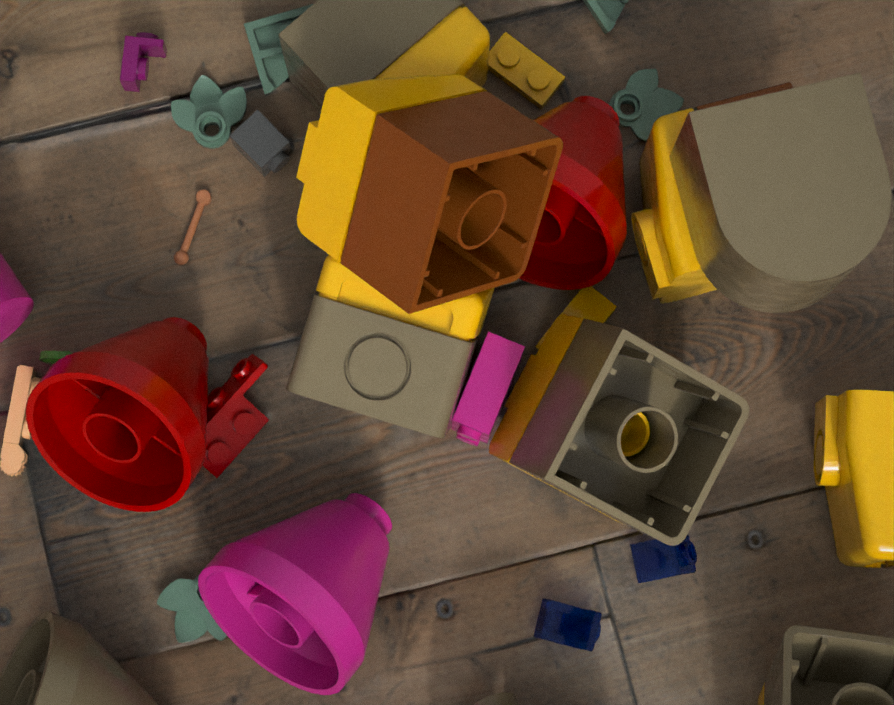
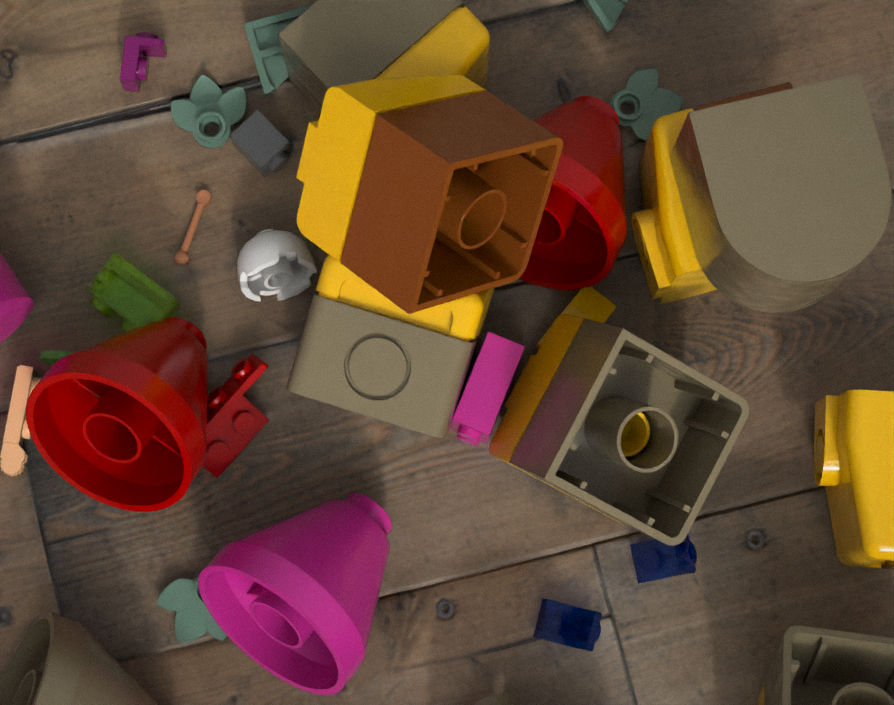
yellow plate [488,32,565,110] -> none
none -> clear neon green hinge [85,252,180,331]
none -> white cylinder [237,229,317,302]

